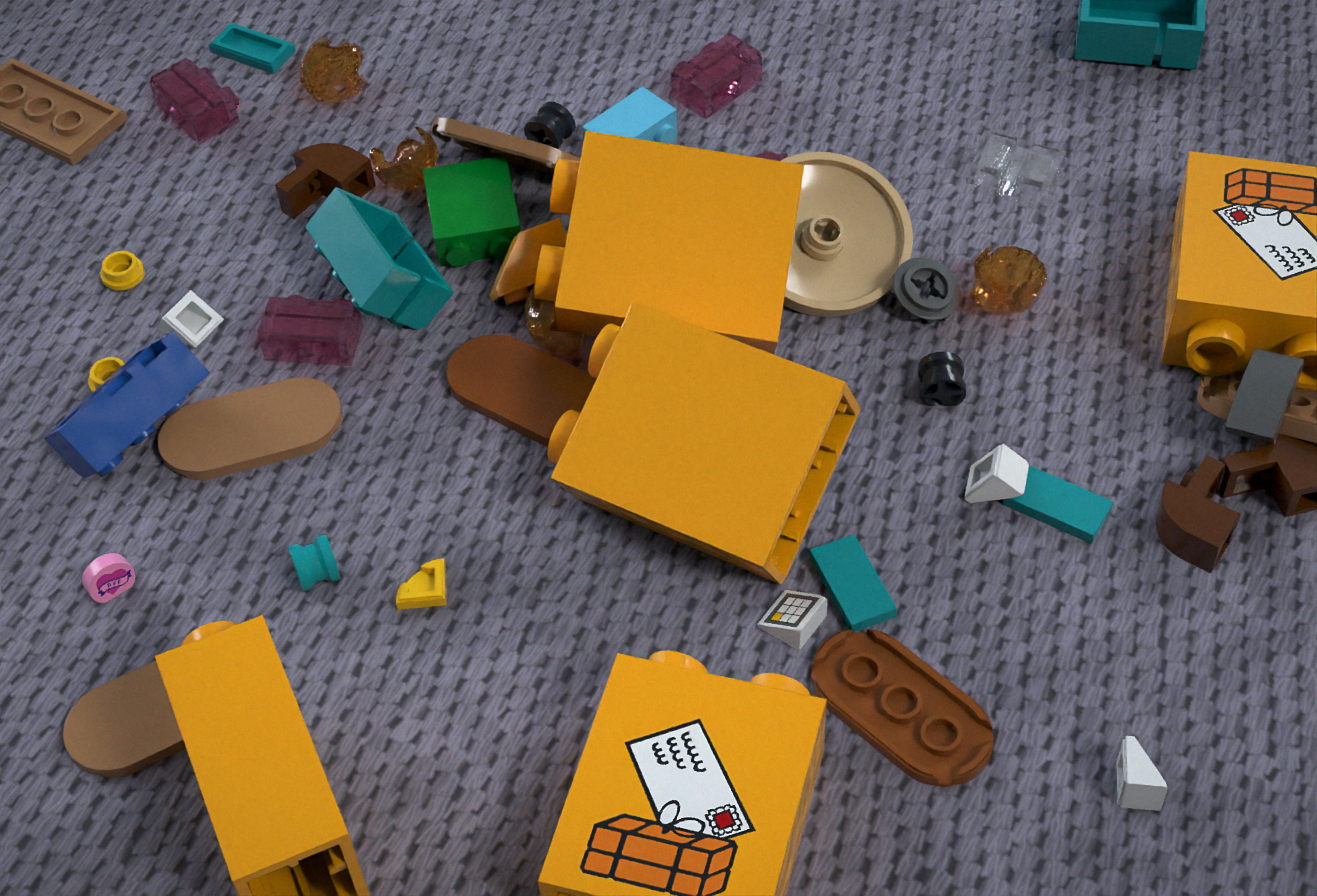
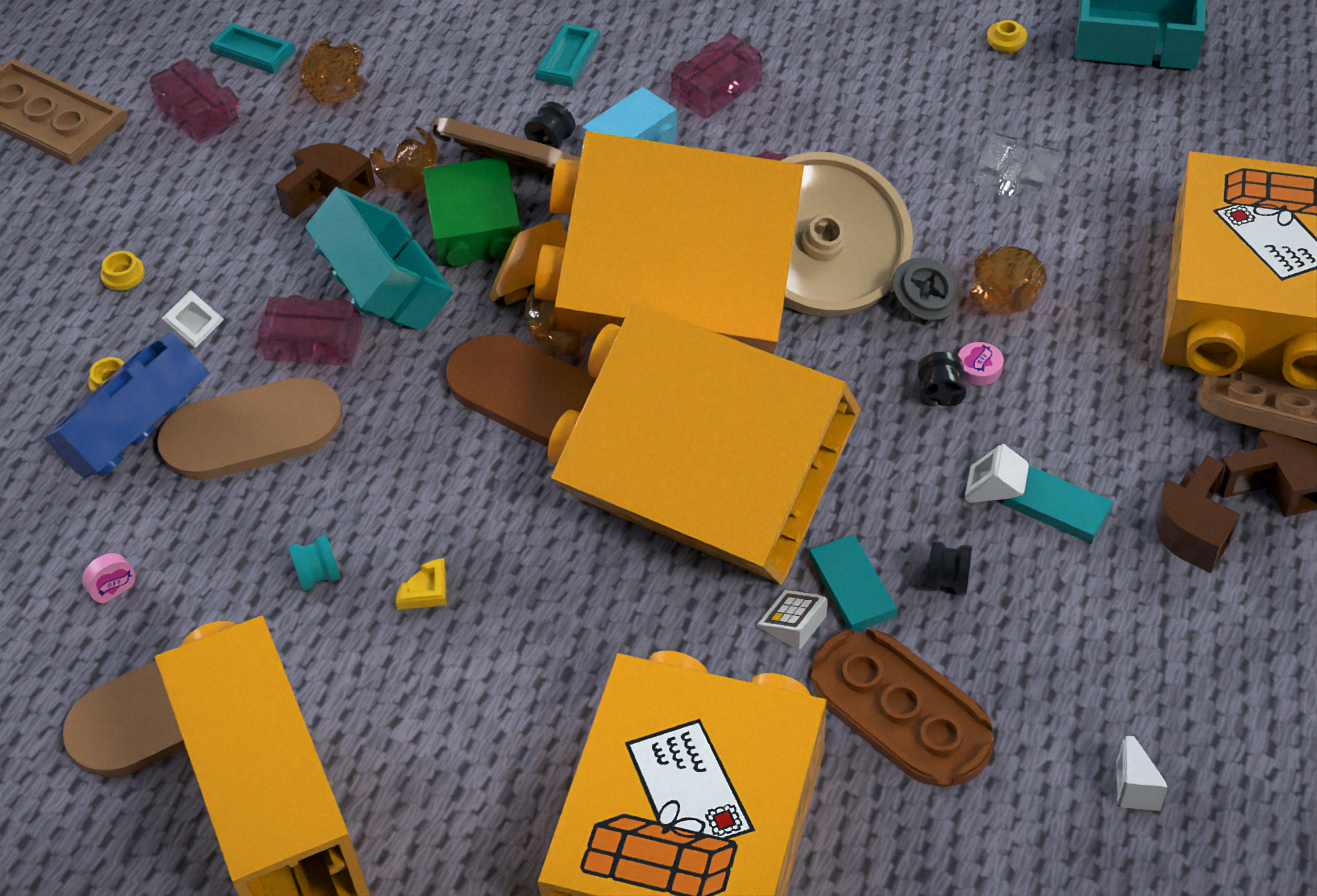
dark grey slope [1225,348,1304,445] -> none
none -> teal tile [535,23,601,87]
none -> black wheel [926,541,972,595]
none -> bright pink tile [958,342,1004,385]
none -> yellow plate [987,20,1027,53]

